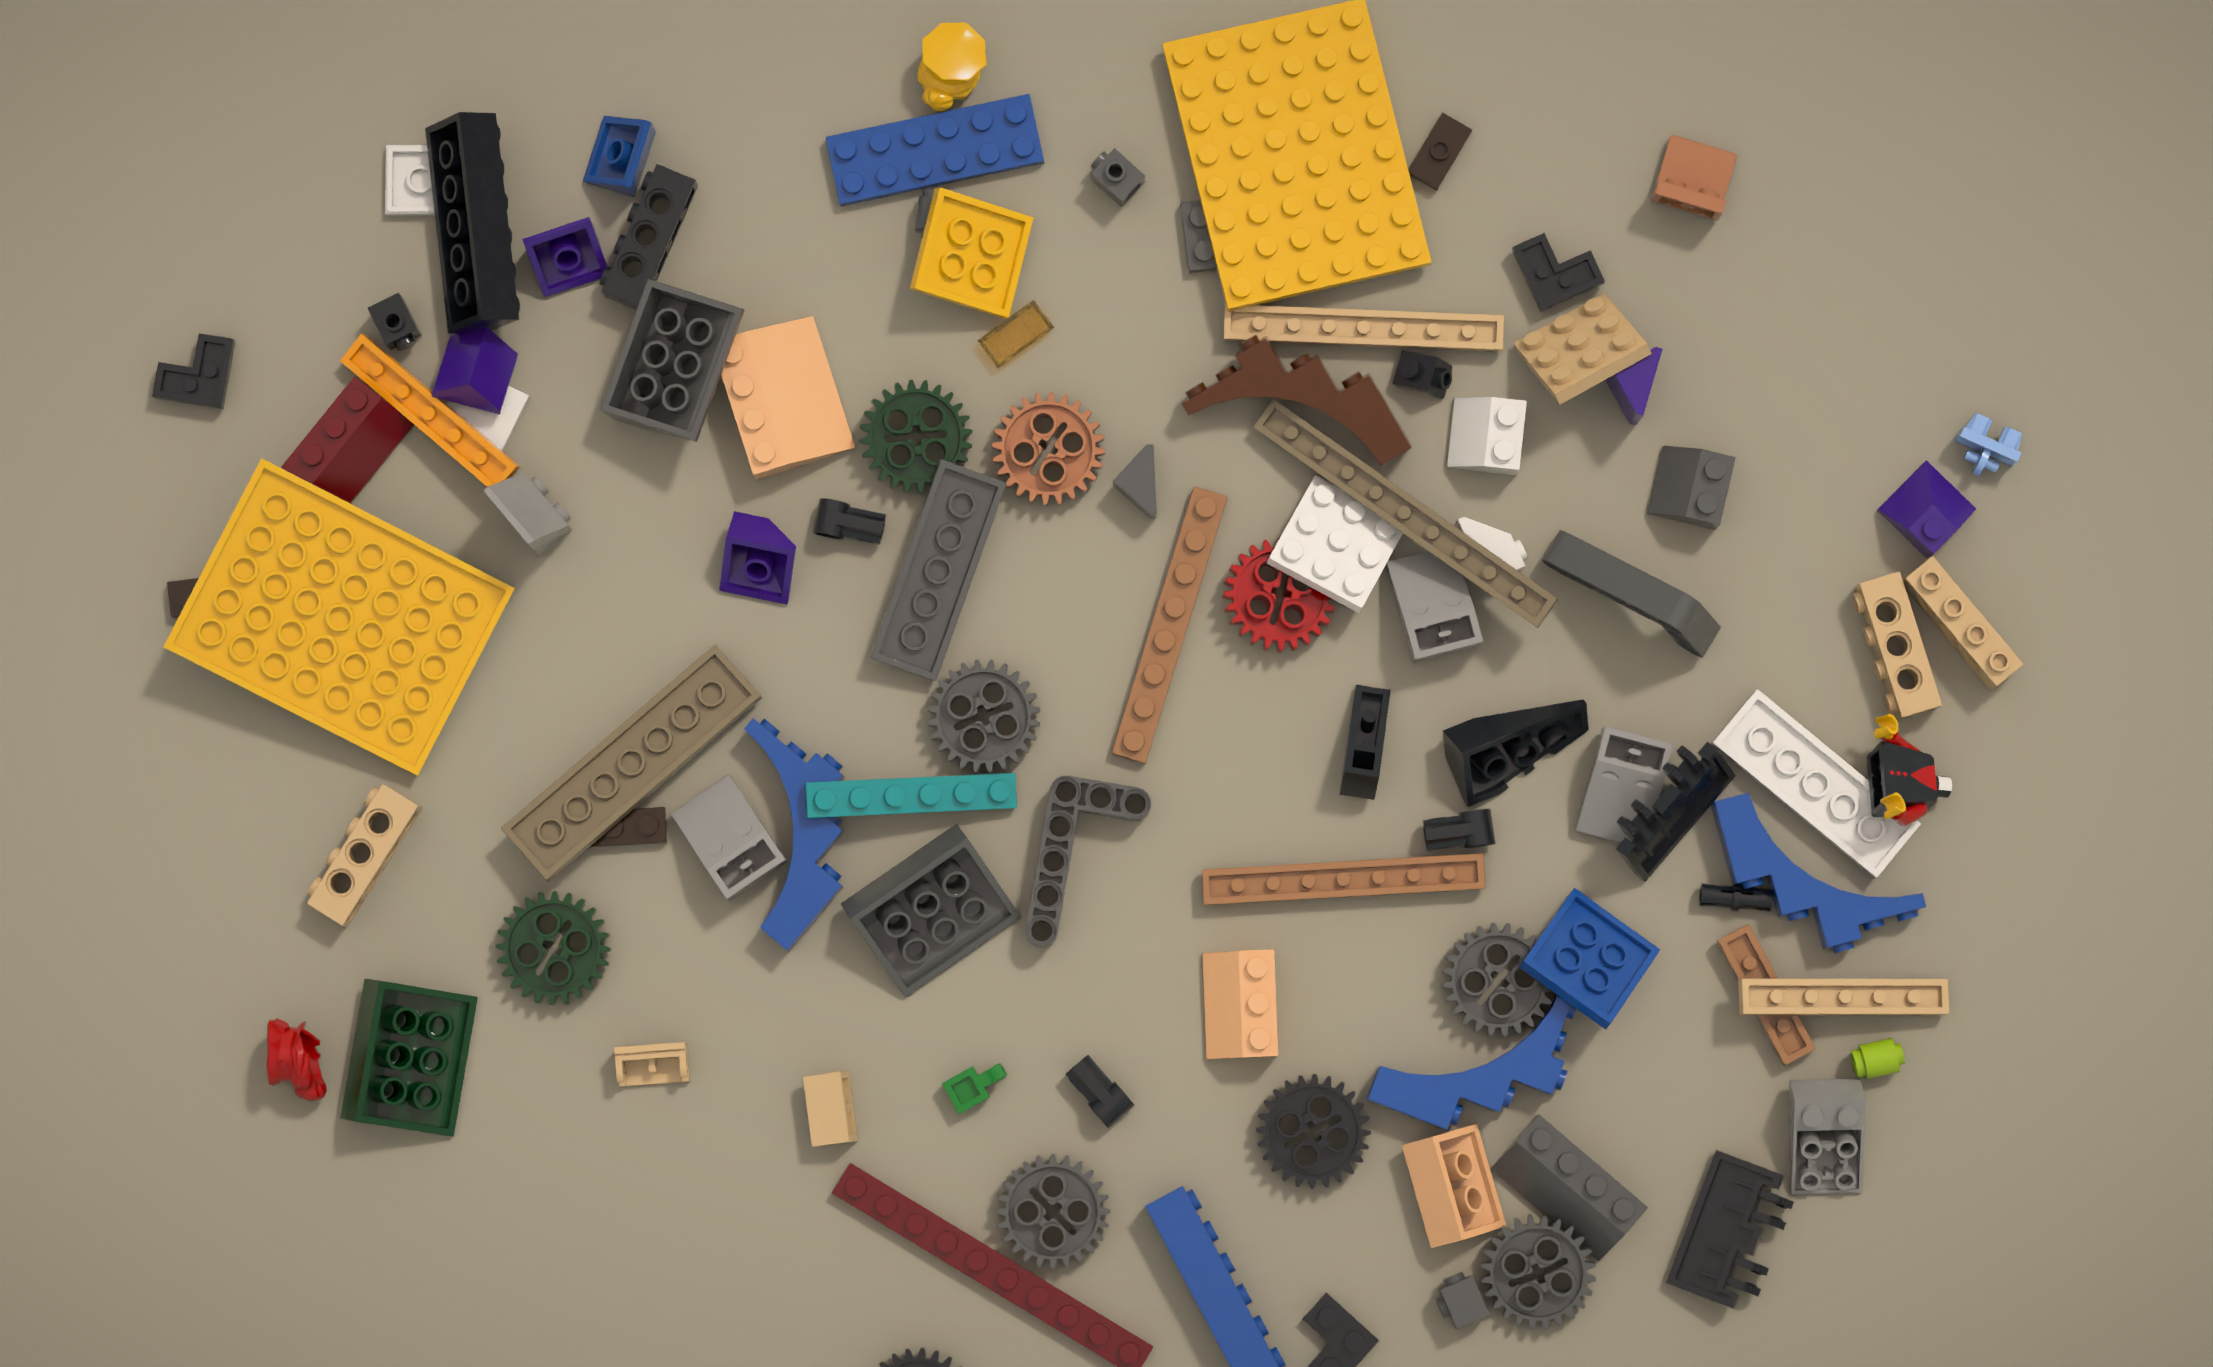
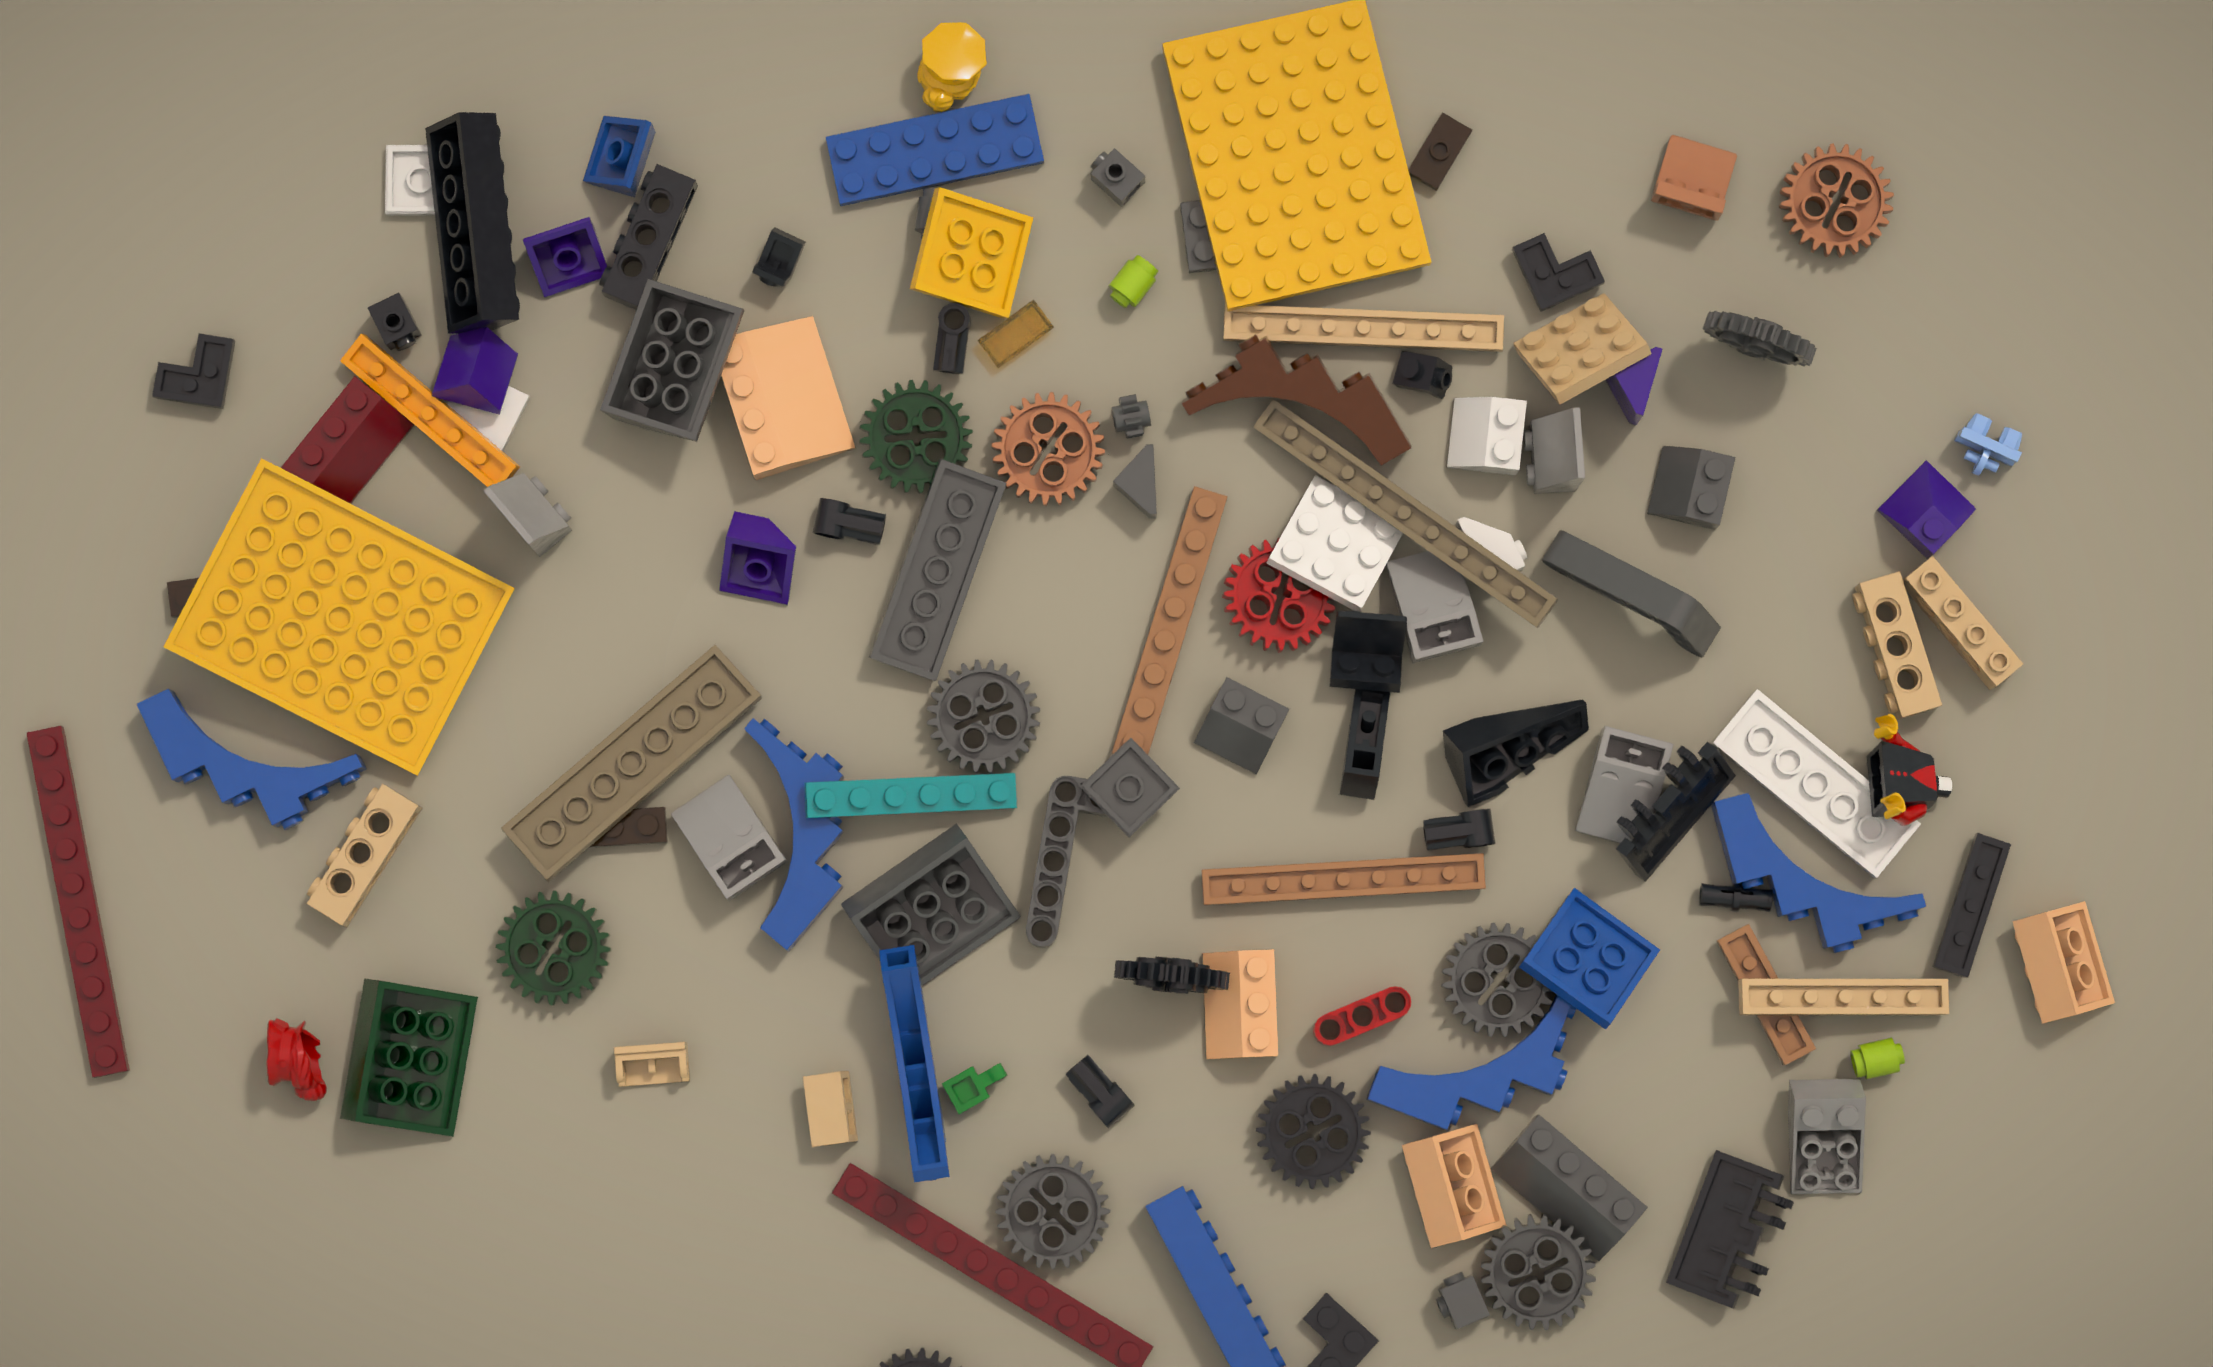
none -> dark red plate [27,726,130,1078]
none -> blue arch [137,689,367,830]
none -> black bracket [752,227,806,287]
none -> blue arch [879,945,950,1183]
none -> black piece [933,303,971,374]
none -> dark grey tile [1080,738,1180,838]
none -> lime brick [1108,255,1159,308]
none -> dark grey gear [1111,394,1151,439]
none -> black gear [1114,956,1230,994]
none -> dark grey slope [1194,677,1289,775]
none -> red beam [1313,986,1411,1046]
none -> black bracket [1329,611,1407,693]
none -> light grey slope [1523,407,1585,494]
none -> dark grey gear [1703,311,1817,367]
none -> nougat gear [1779,143,1894,258]
none -> black plate [1932,833,2011,978]
none -> light nougat slope [2012,901,2115,1024]

